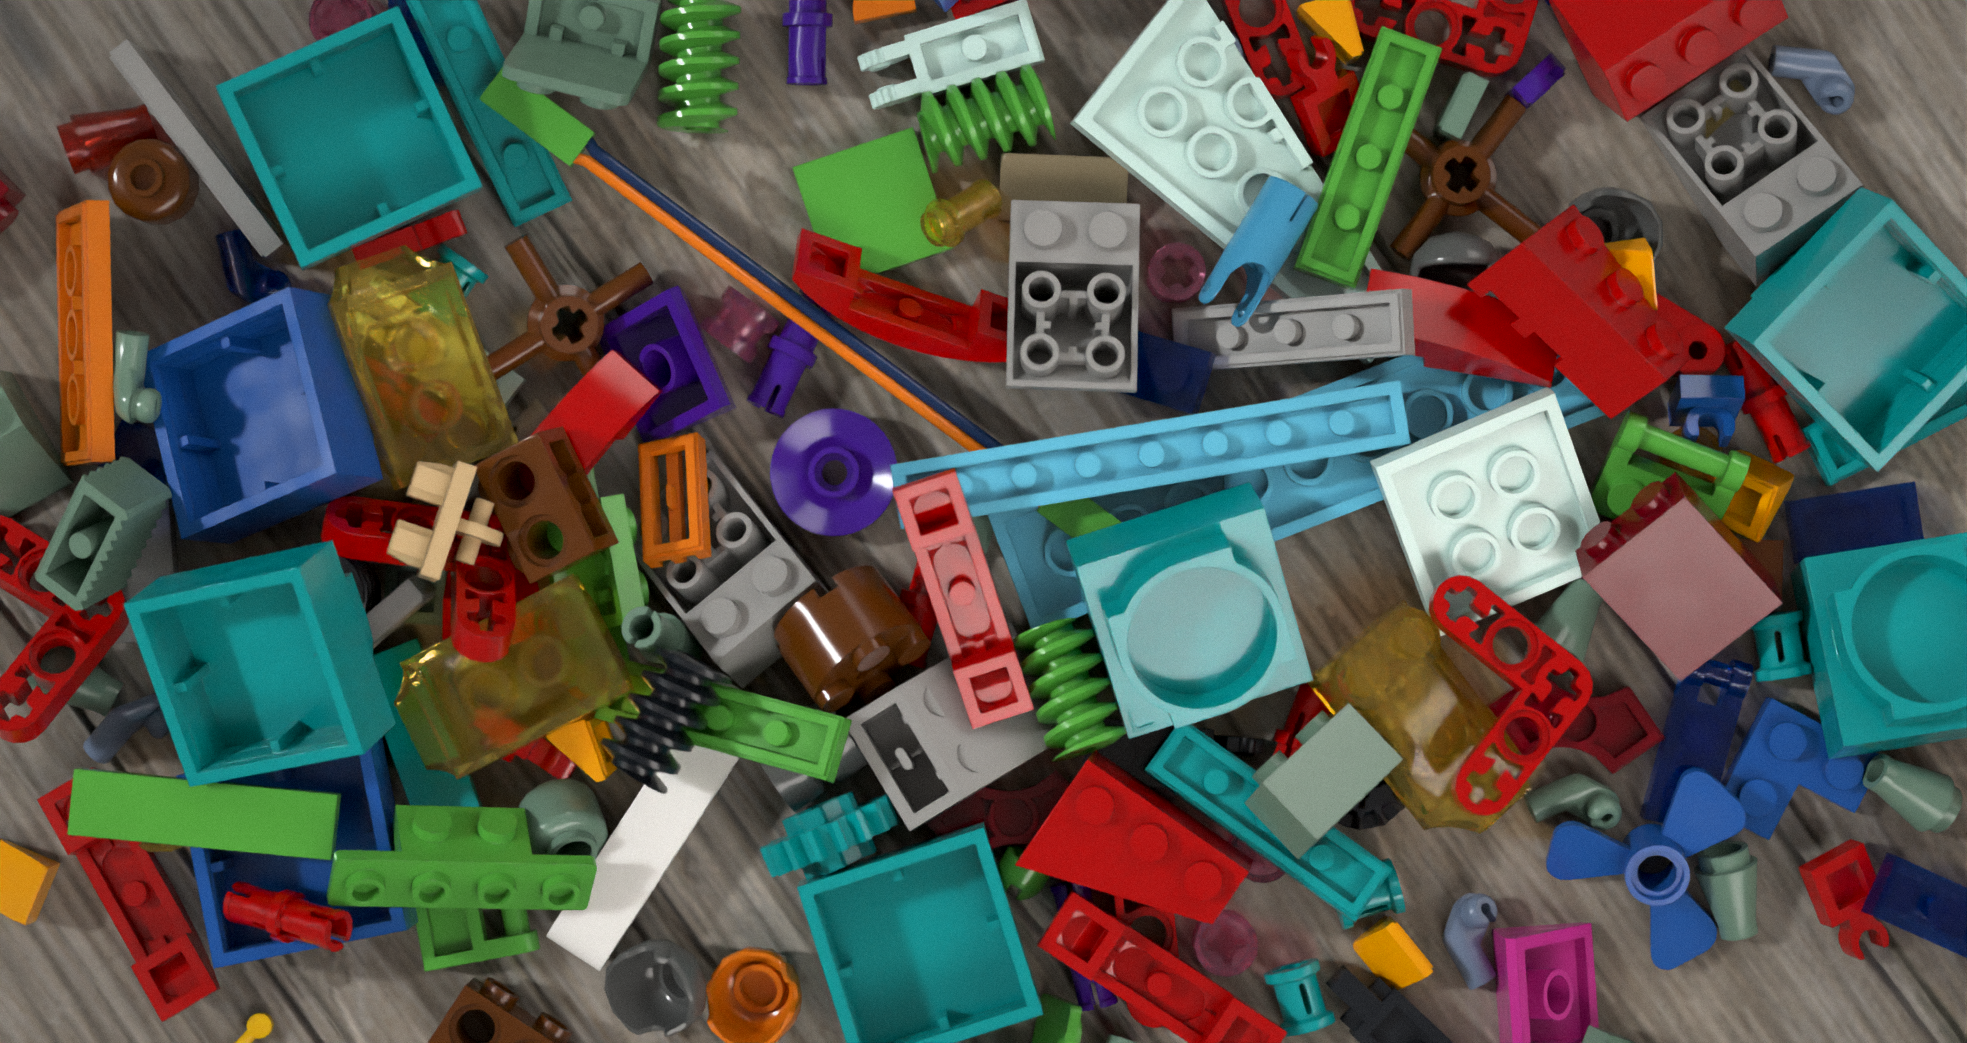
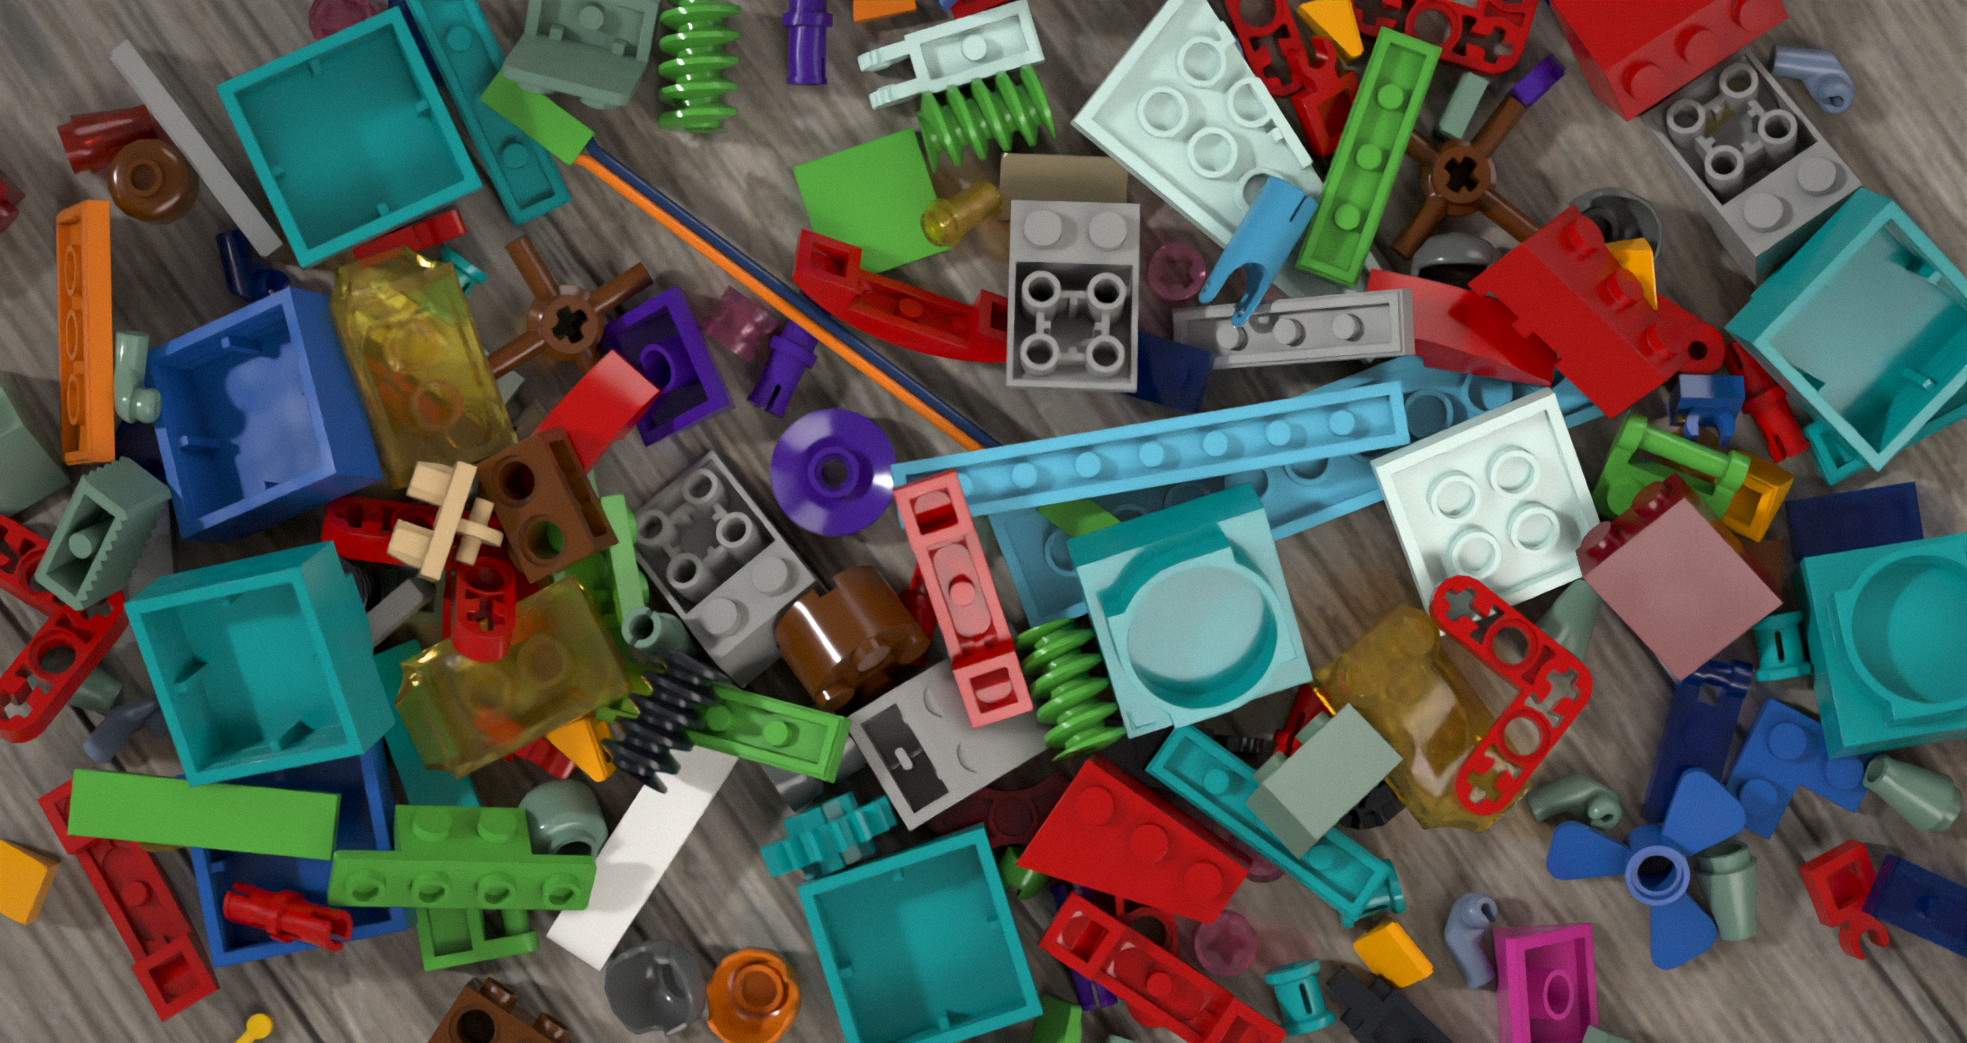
orange tile [638,432,711,569] -> none
dark red tile [1485,676,1665,774] -> none

